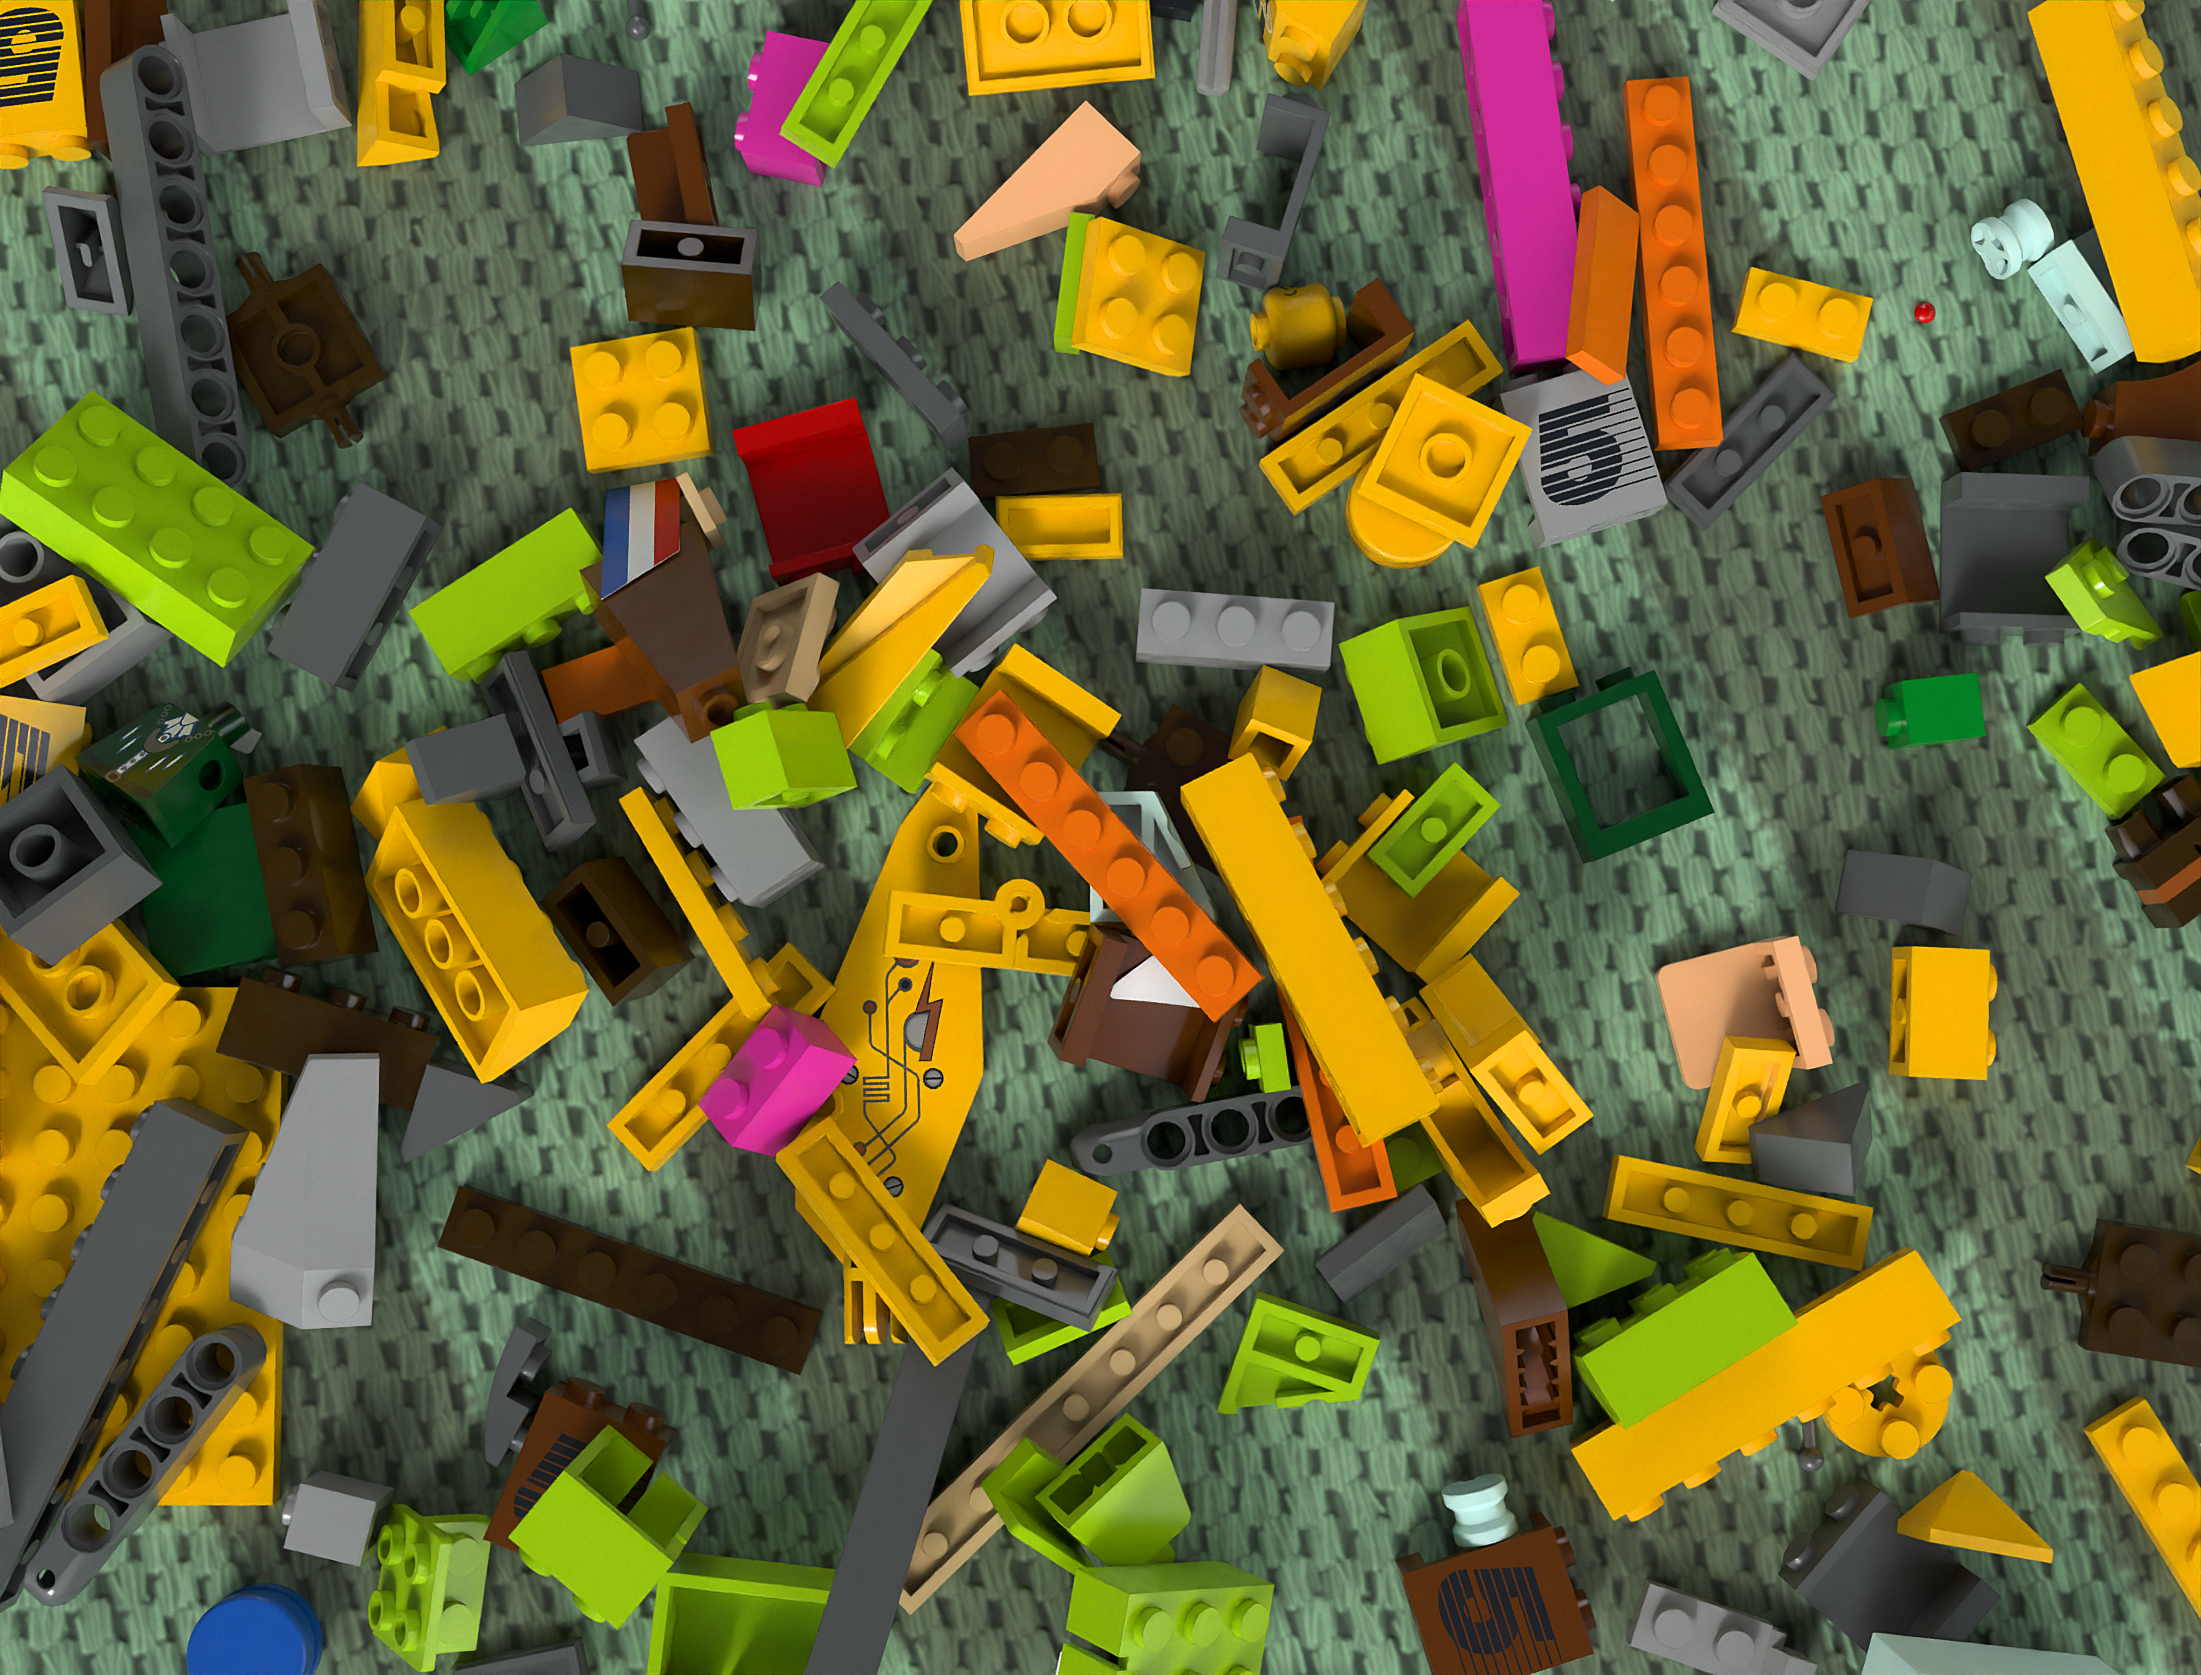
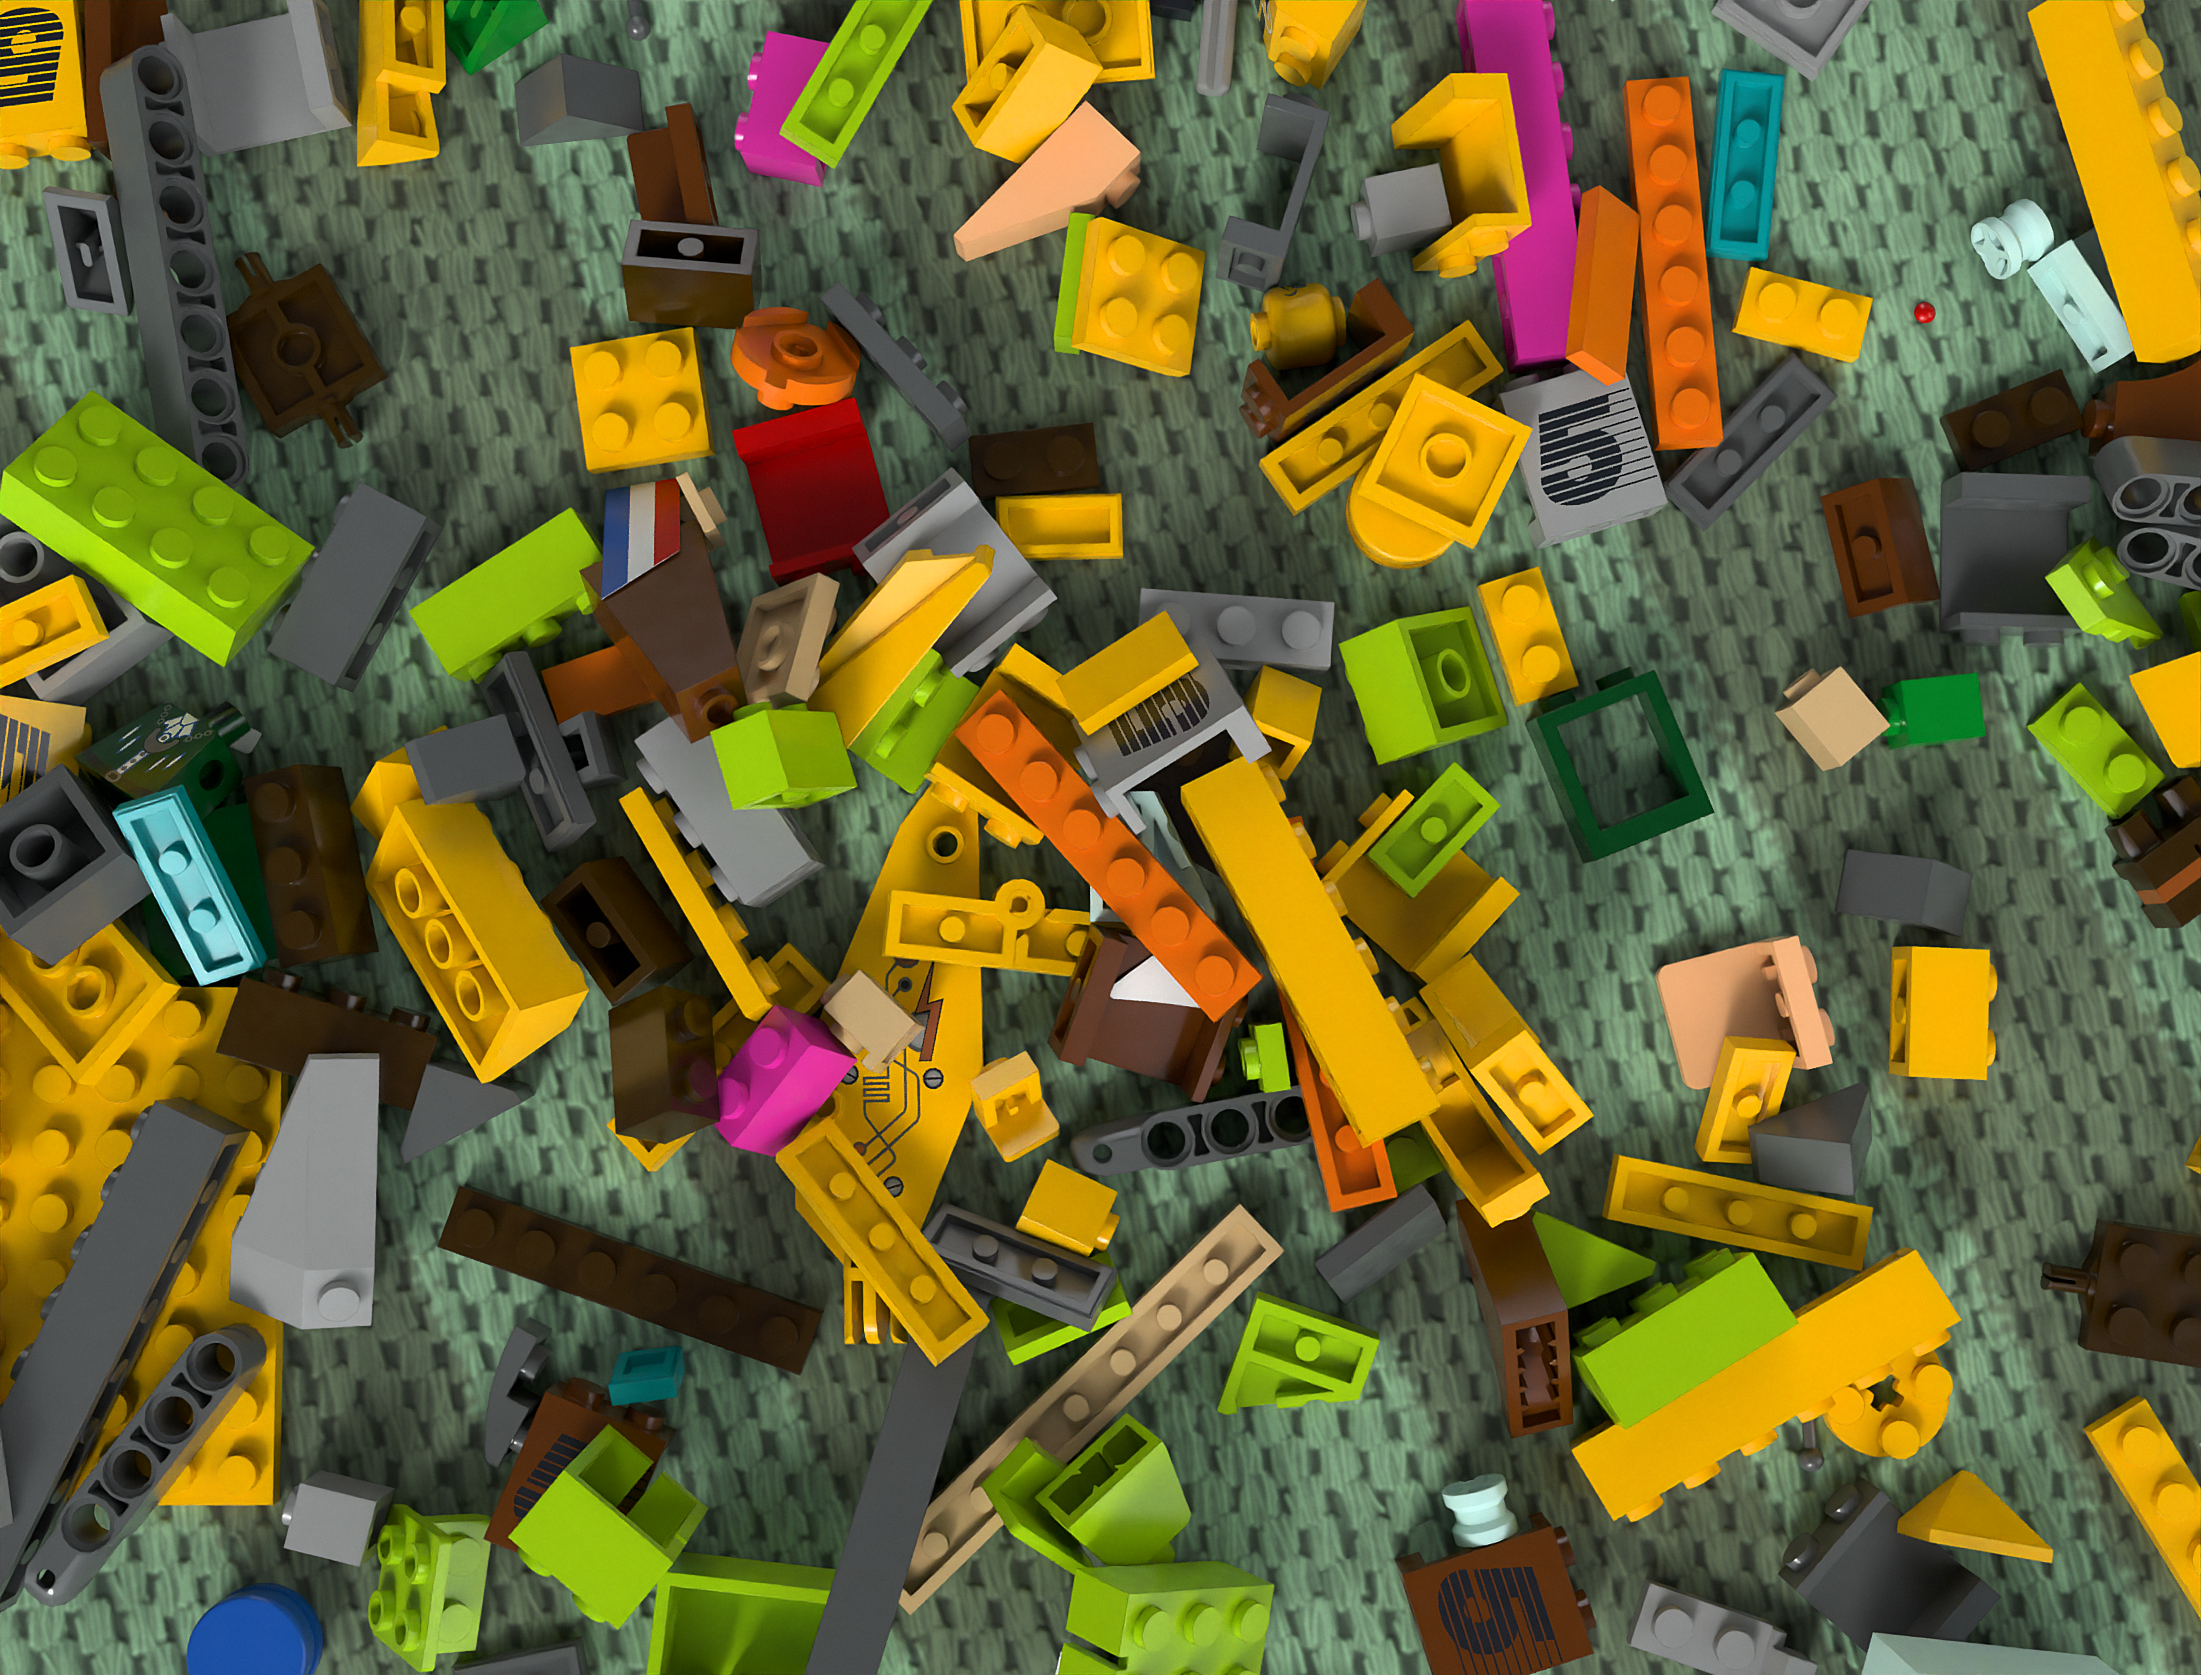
none -> tile [112,784,268,986]
none -> dark brown brick [608,985,720,1144]
none -> teal tile [608,1345,685,1406]
none -> orange plate [730,307,861,410]
none -> tan brick [820,970,925,1074]
none -> yellow brick [951,4,1103,165]
none -> yellow bracket [969,1050,1060,1162]
none -> yellow tile [1055,610,1199,736]
none -> light grey panel [1071,637,1272,835]
none -> light grey brick [1350,163,1452,257]
none -> yellow panel [1391,73,1532,278]
none -> teal tile [1704,68,1785,263]
none -> tan brick [1775,666,1891,771]

